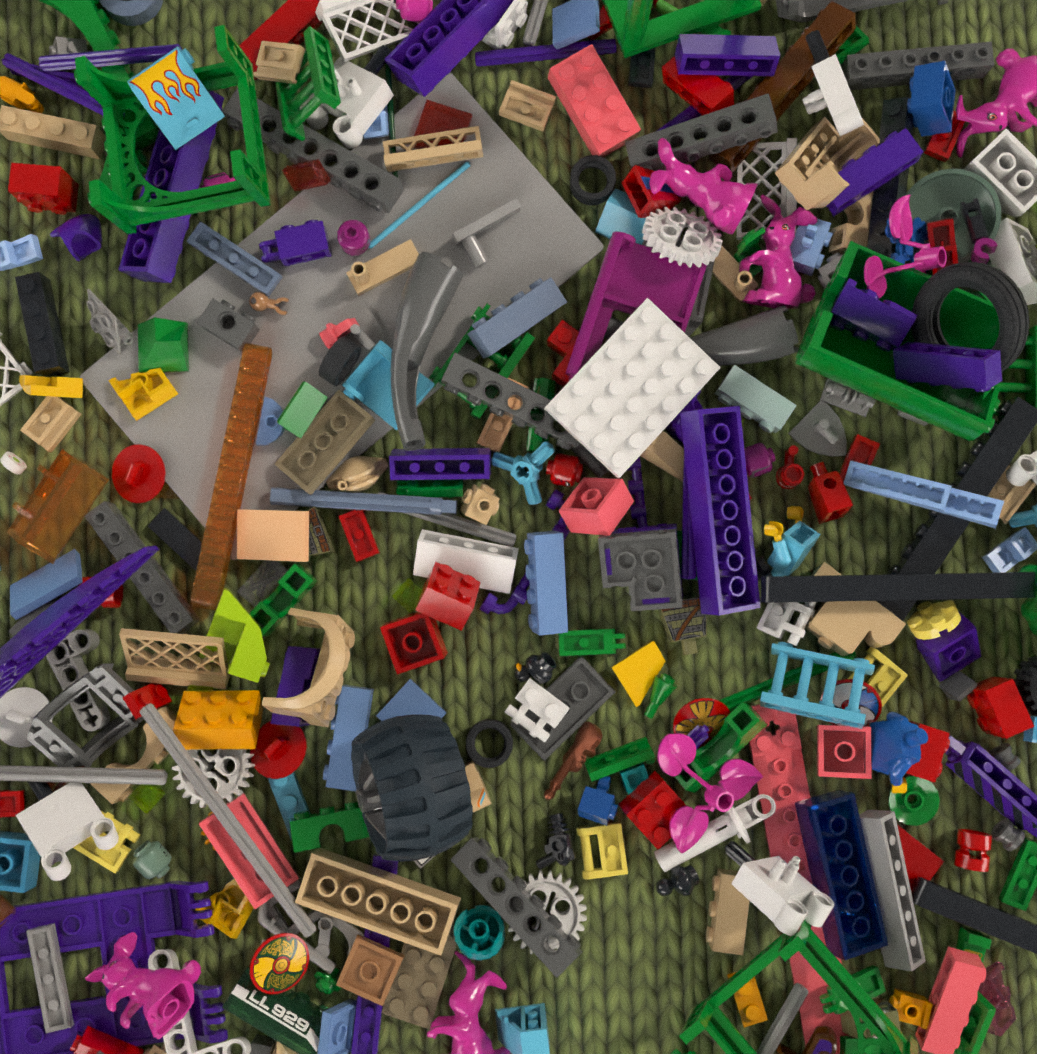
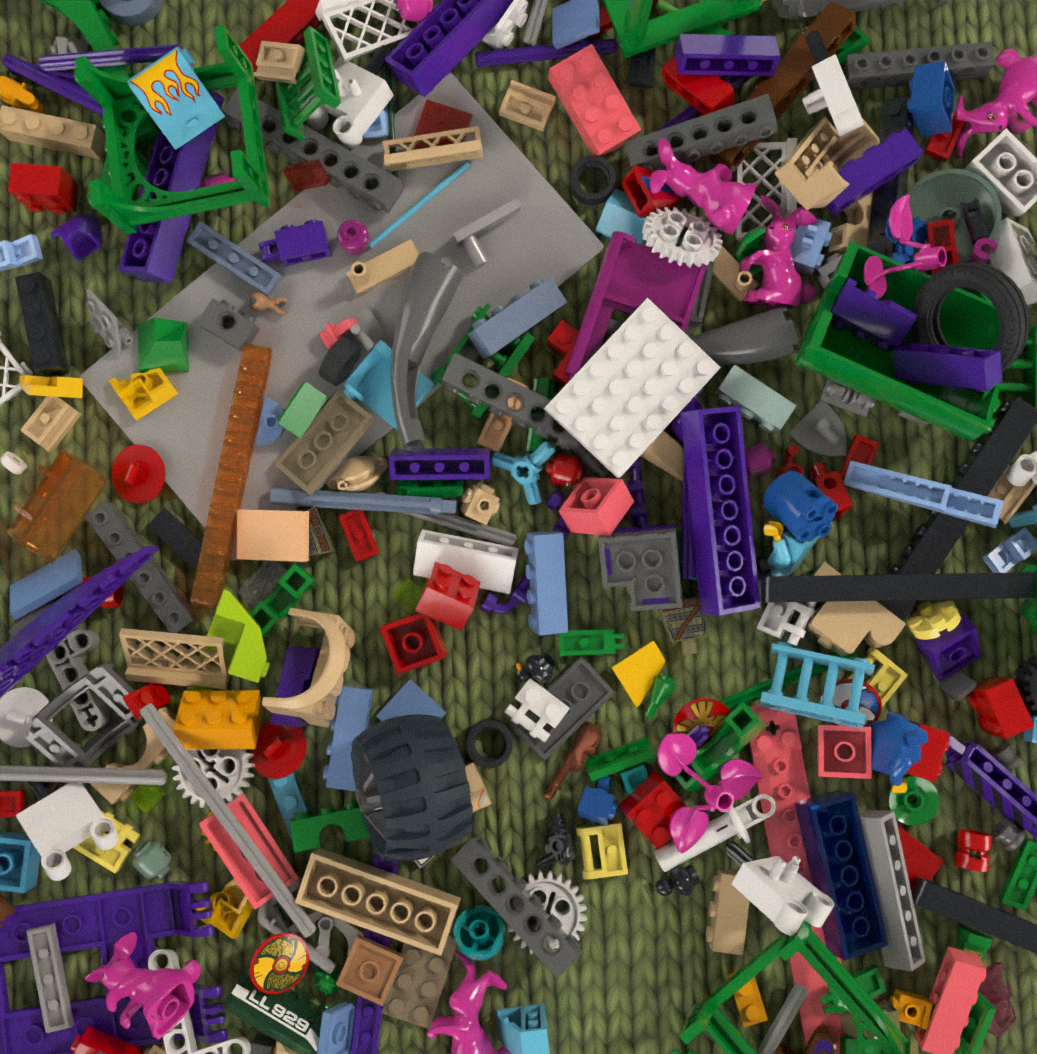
none -> blue cylinder [763,471,838,542]

